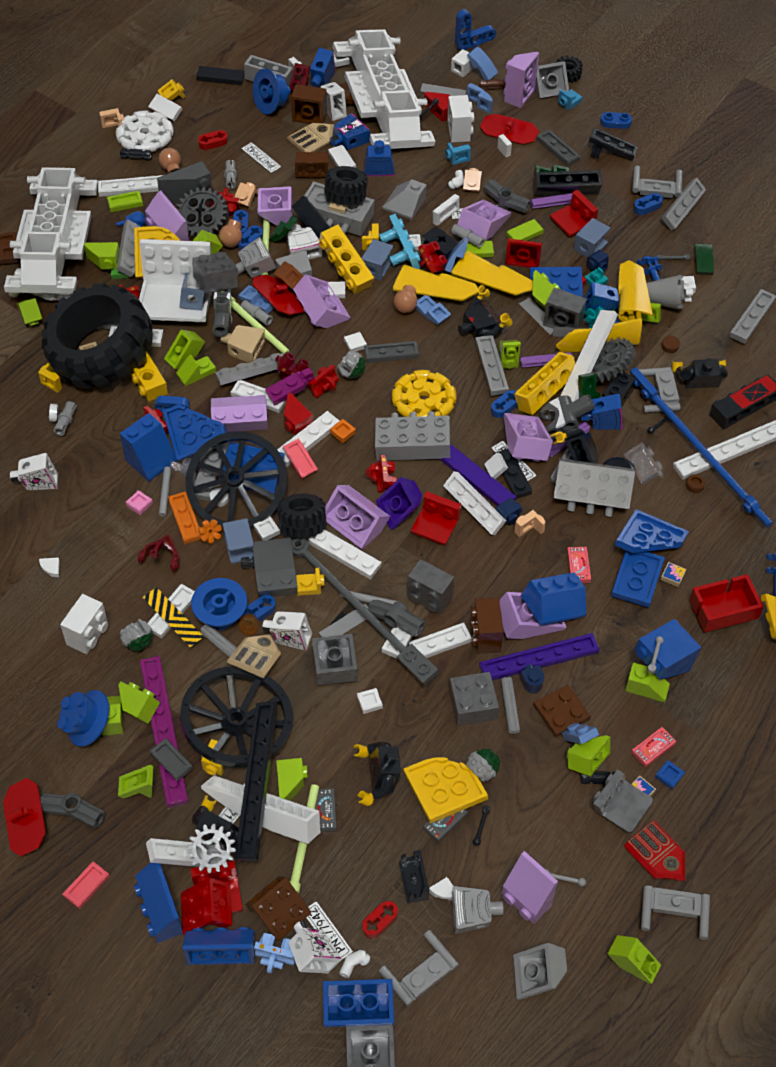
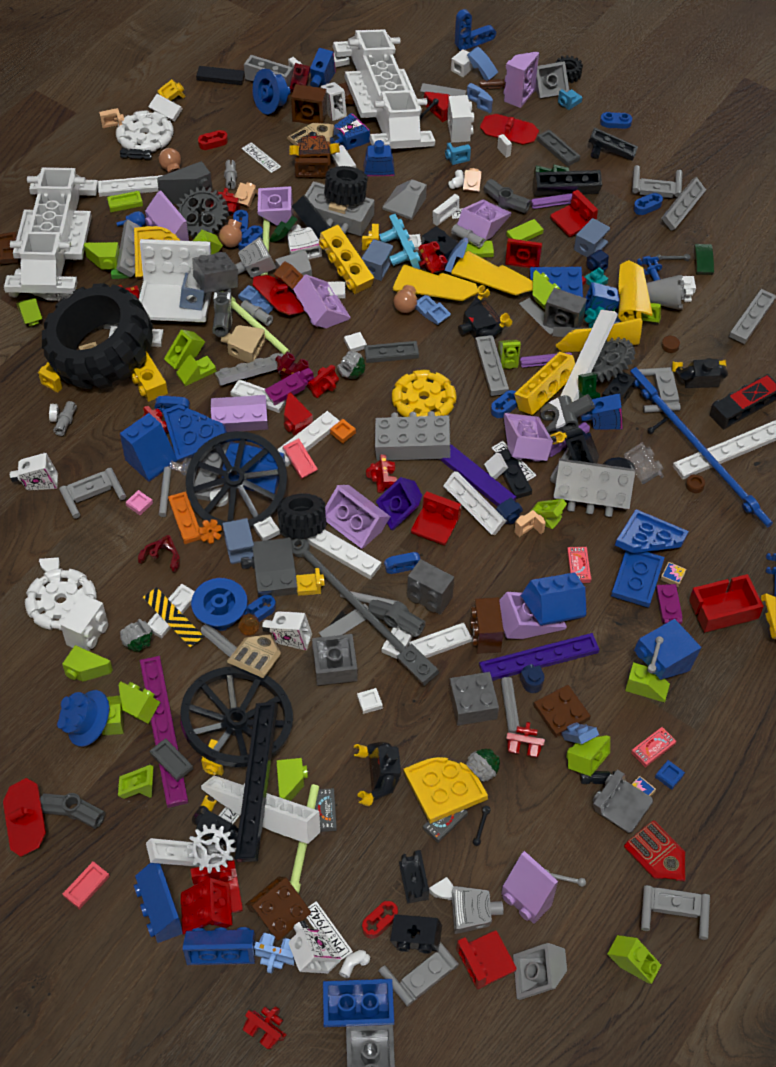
none -> white plate [25,568,97,631]
none -> light grey plate [59,468,126,518]
none -> lime slope [62,645,113,682]
none -> red hips [242,1007,287,1049]
none -> torso [289,132,340,165]
none -> blue beam [384,552,421,574]
none -> black brick [390,914,442,954]
none -> red bracket [456,930,517,990]
none -> hips [506,722,545,758]
none -> lime slope [530,499,567,529]
none -> magenta hinge [656,584,683,624]

